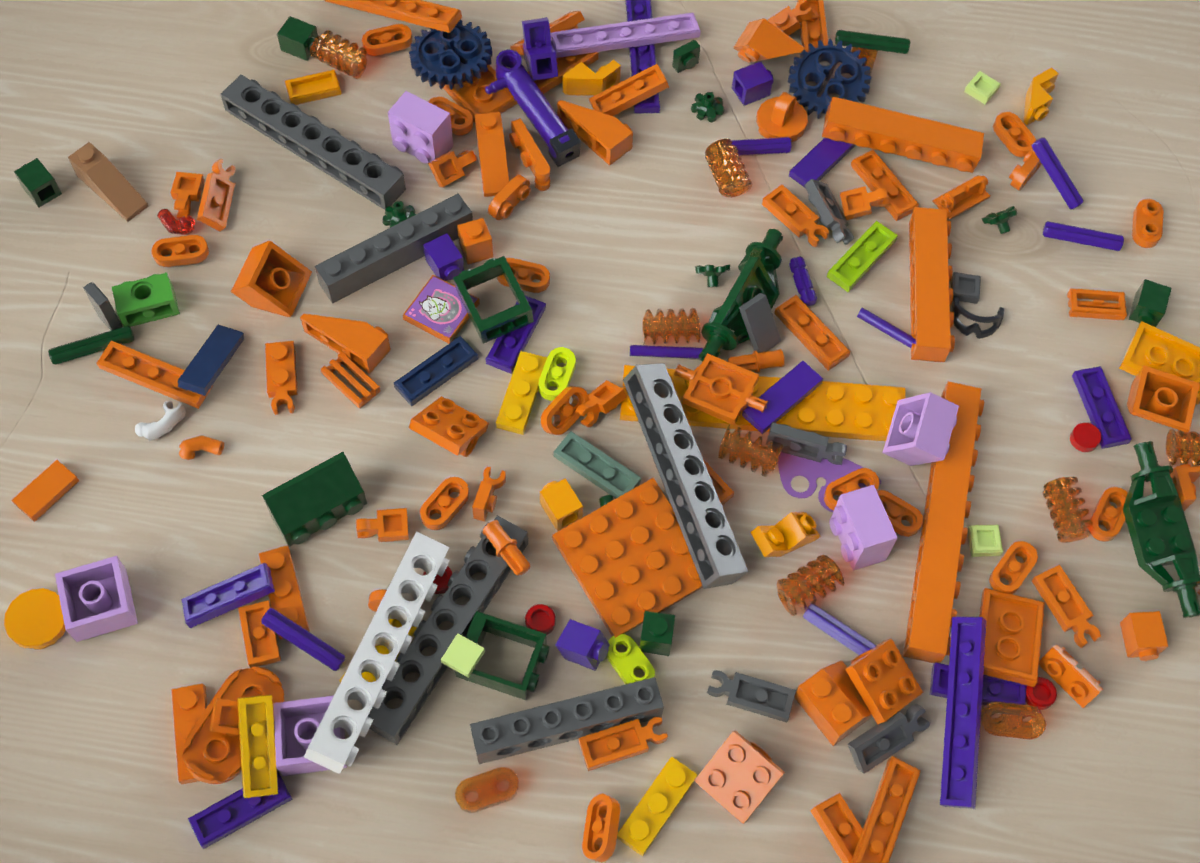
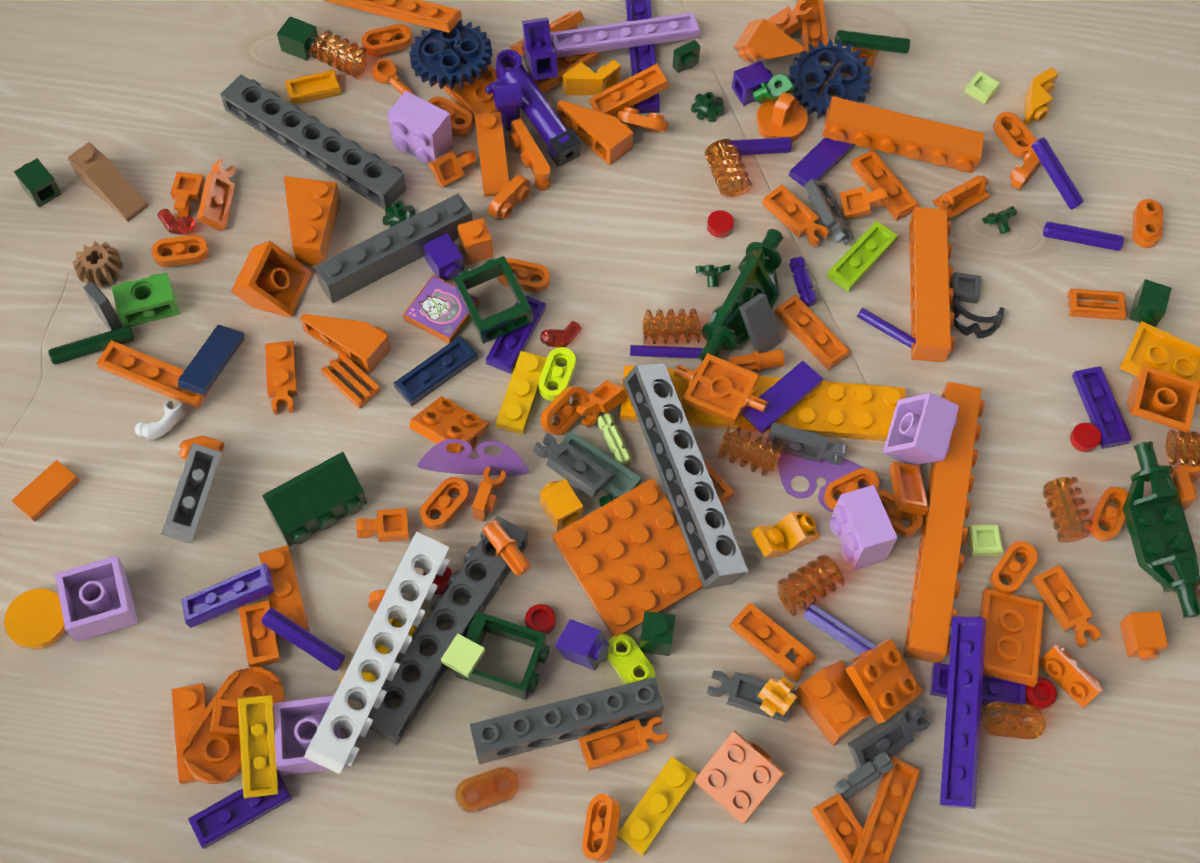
none -> medium nougat gear [73,241,123,289]
none -> light grey brick [161,443,222,543]
none -> orange wedge [284,176,341,267]
none -> orange plate [372,59,414,94]
none -> medium lavender piece [418,439,529,476]
none -> dark purple piece [492,82,523,131]
none -> dark grey plate [533,434,612,498]
none -> clear red arm [540,321,582,348]
none -> yellowish green axle [598,413,632,466]
none -> orange plate [617,107,668,133]
none -> red tile [707,210,734,238]
none -> orange plate [729,602,816,682]
none -> green piece [753,74,796,104]
none -> light orange gear [758,676,798,717]
none -> dark grey axle [834,752,894,800]
none -> orange tile [889,461,929,515]

